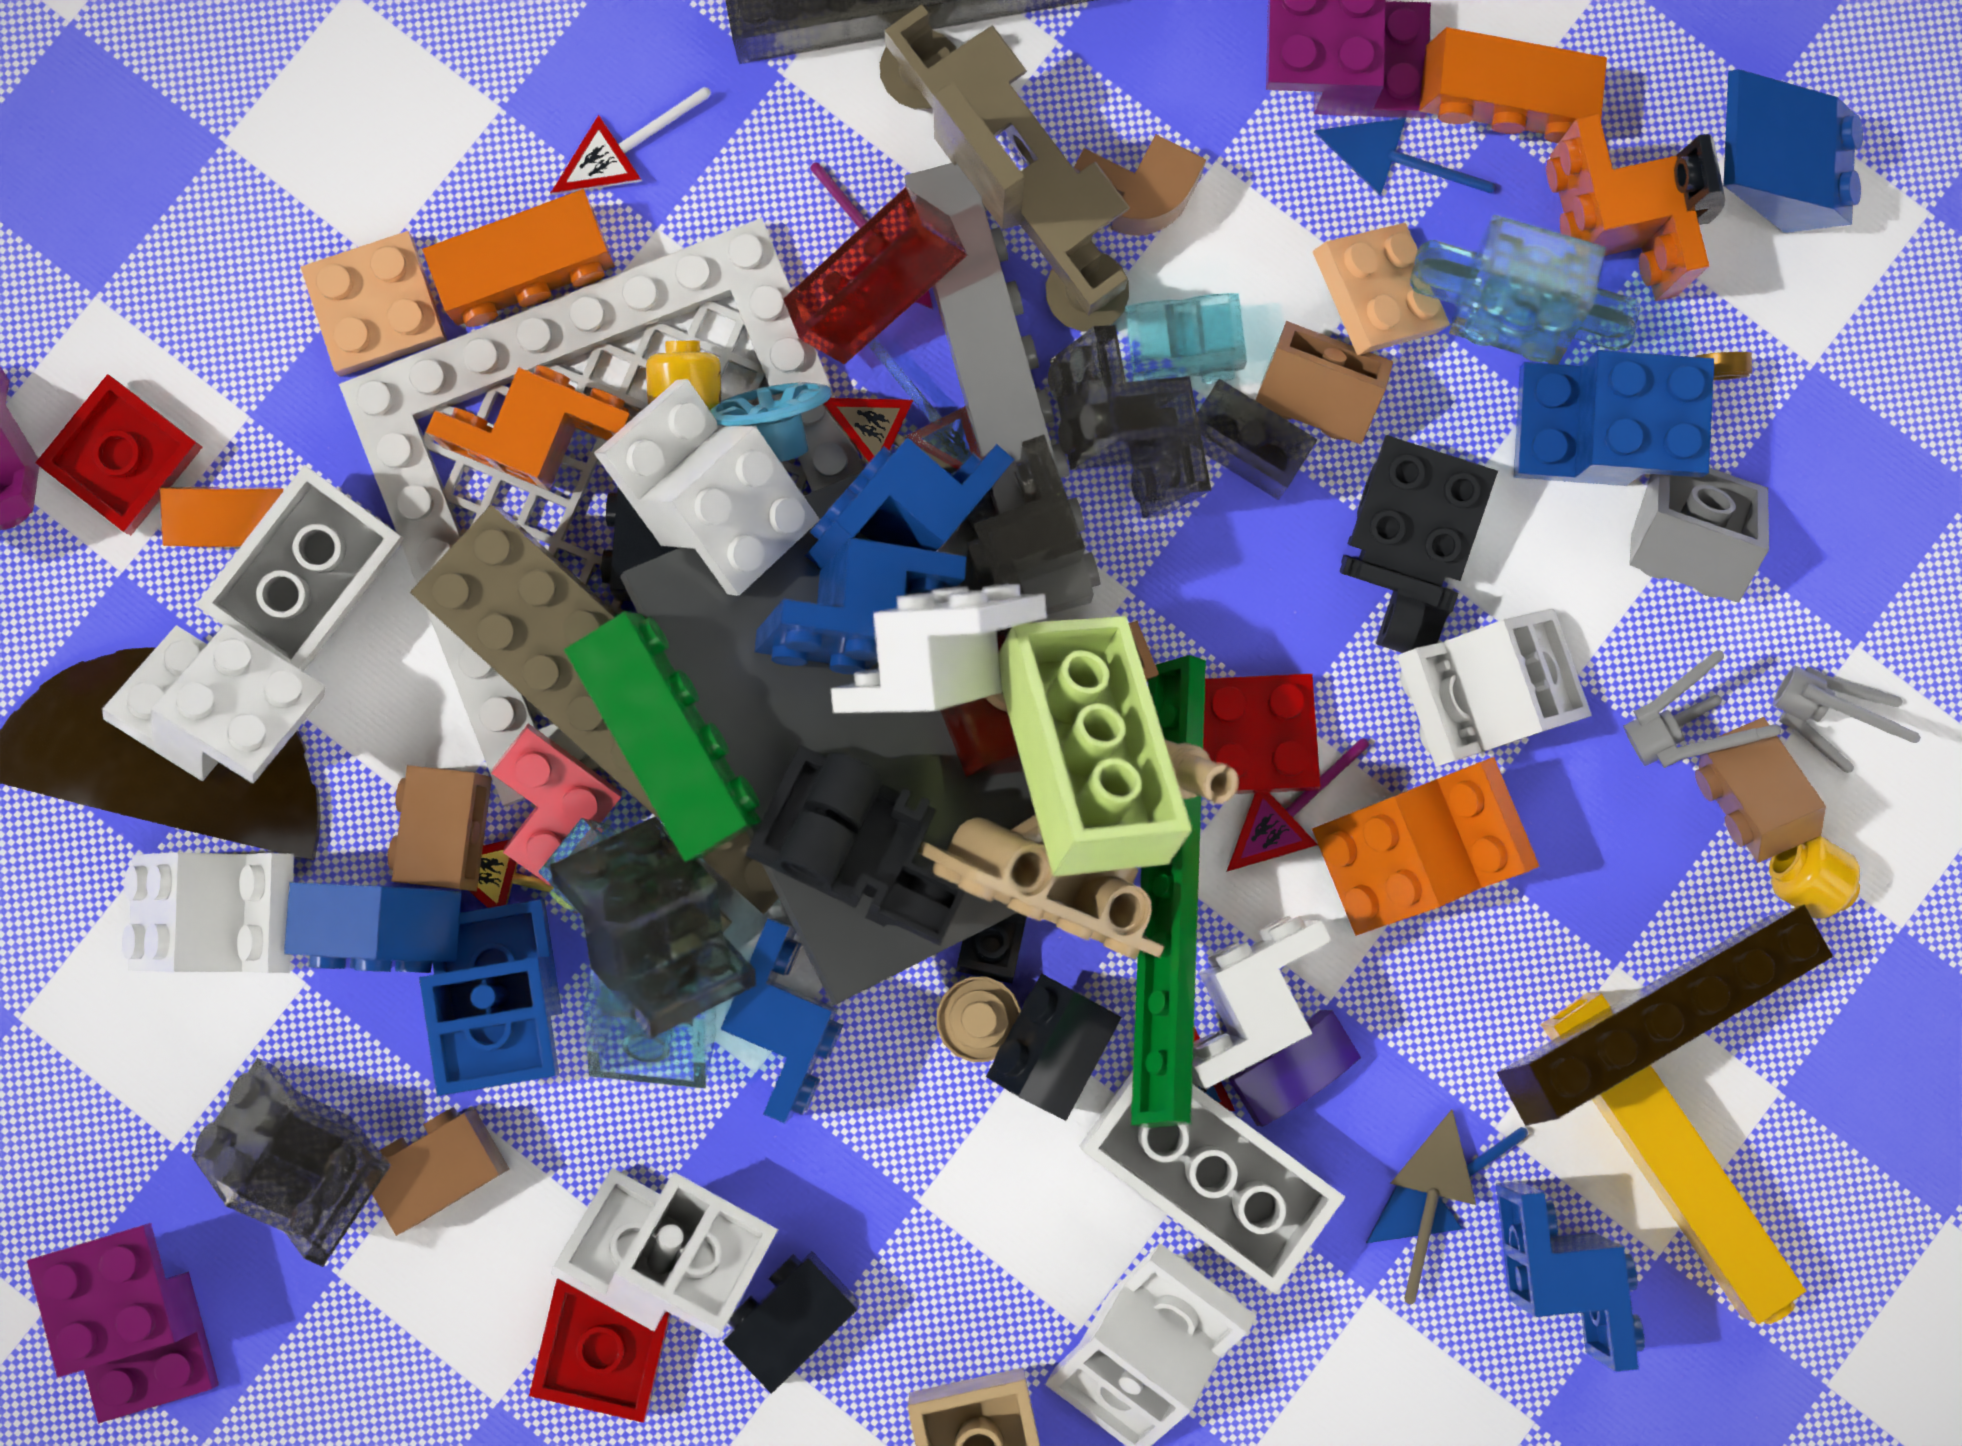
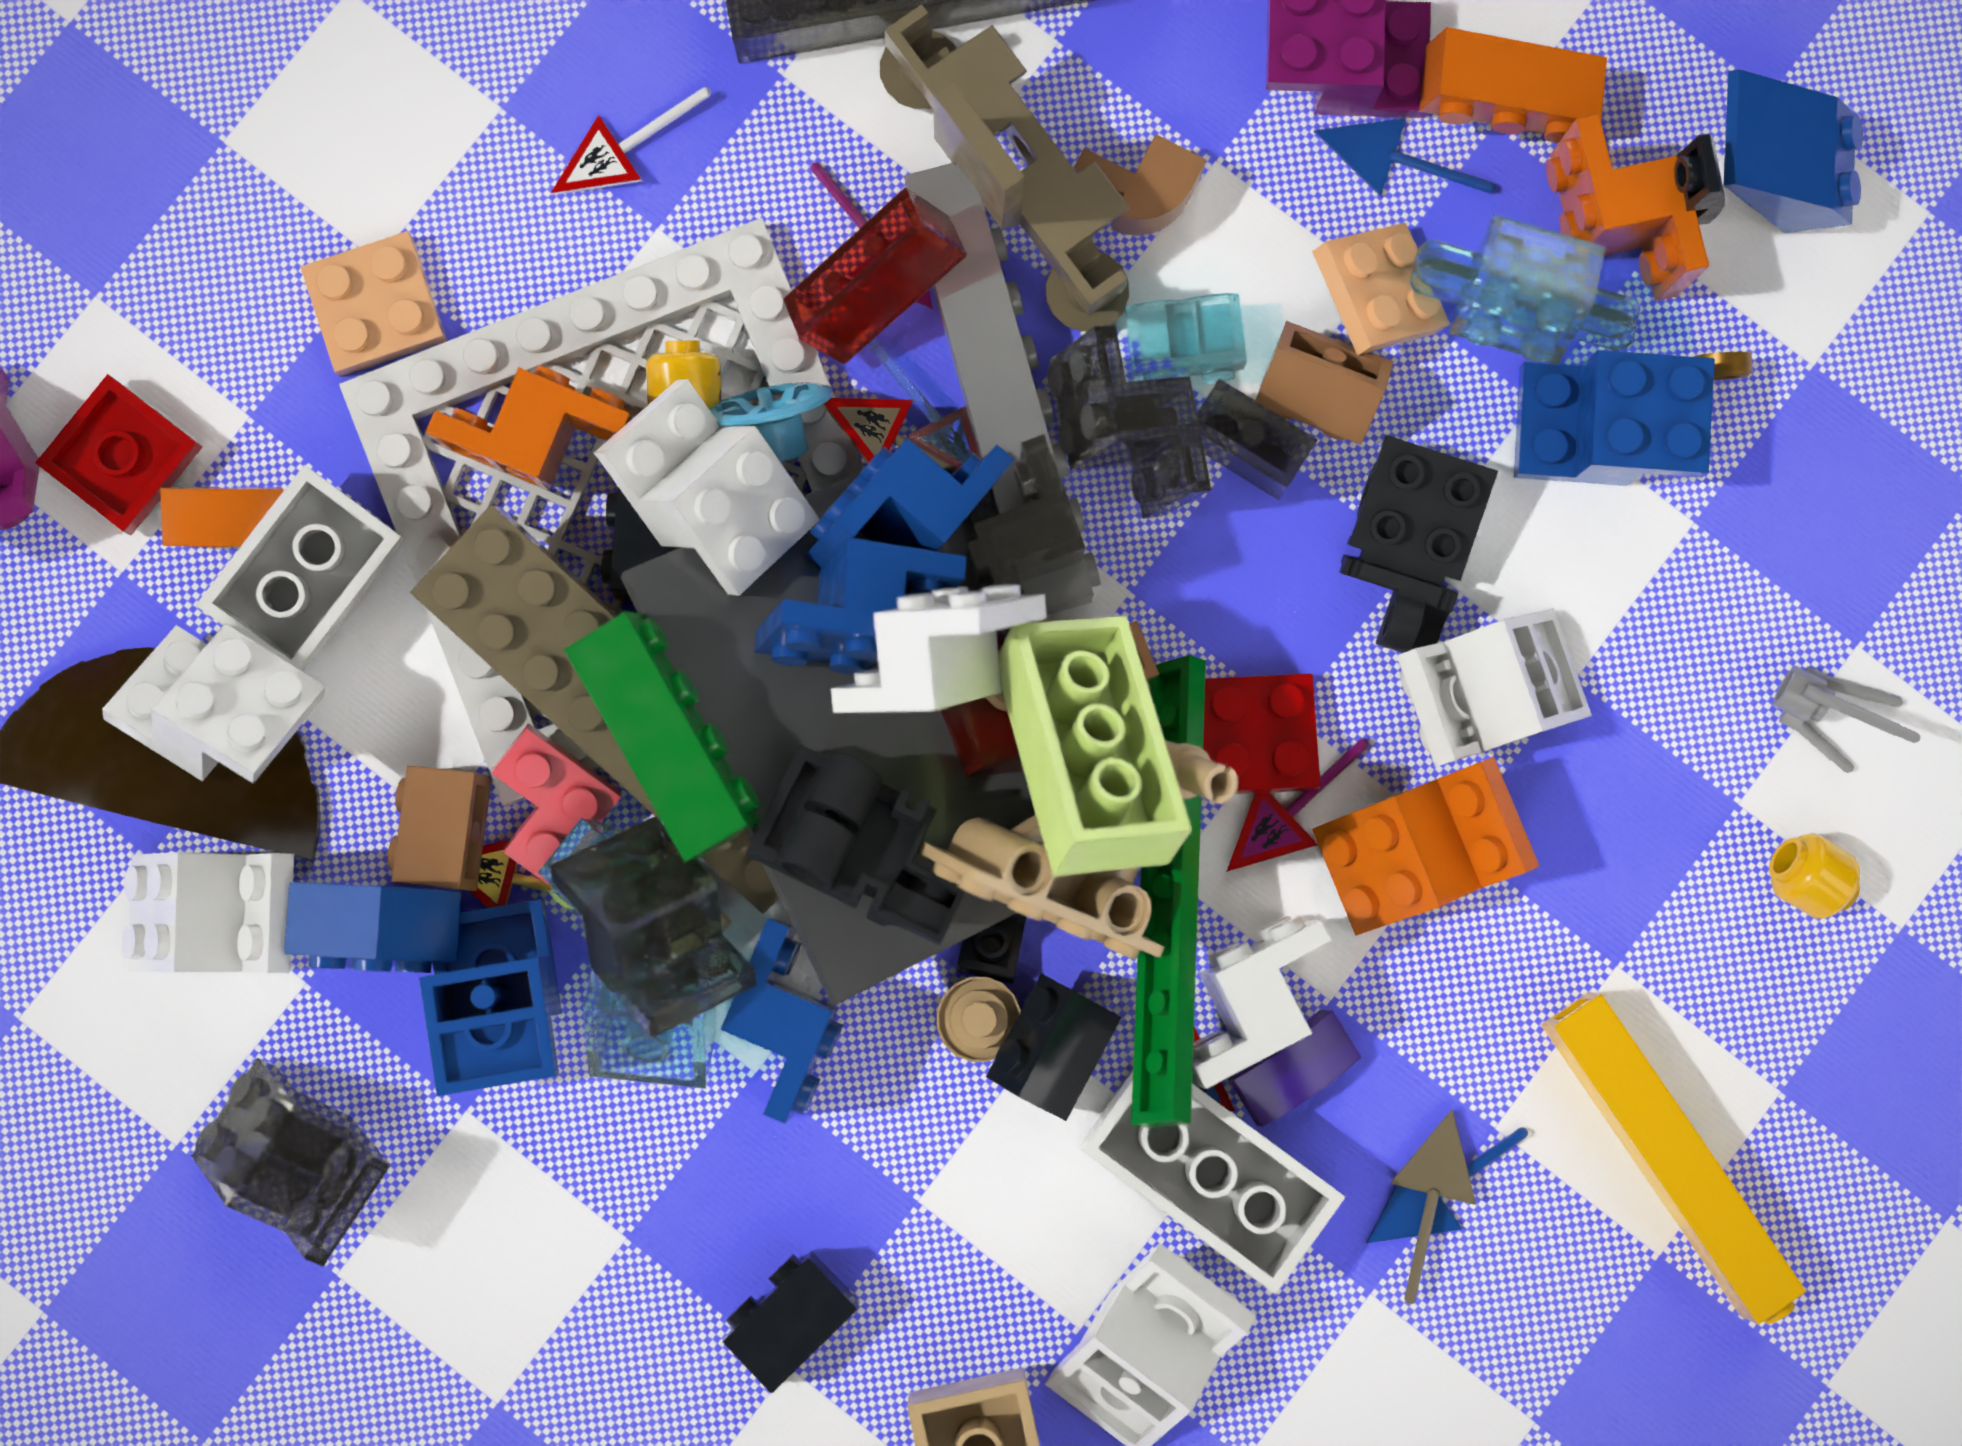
magenta bracket [26,1223,219,1424] -> none
medium nougat brick [361,1107,510,1236] -> none
orange brick [422,189,615,327] -> none
red plate [529,1278,671,1423] -> none
white bracket [550,1168,778,1340] -> none
dark brown brick [1496,905,1834,1126] -> none
blue bracket [1496,1181,1645,1372] -> none
light grey plant [1623,650,1781,768] -> none
light grey slope [1629,468,1769,603] -> none
medium nougat brick [1695,717,1826,863] -> none

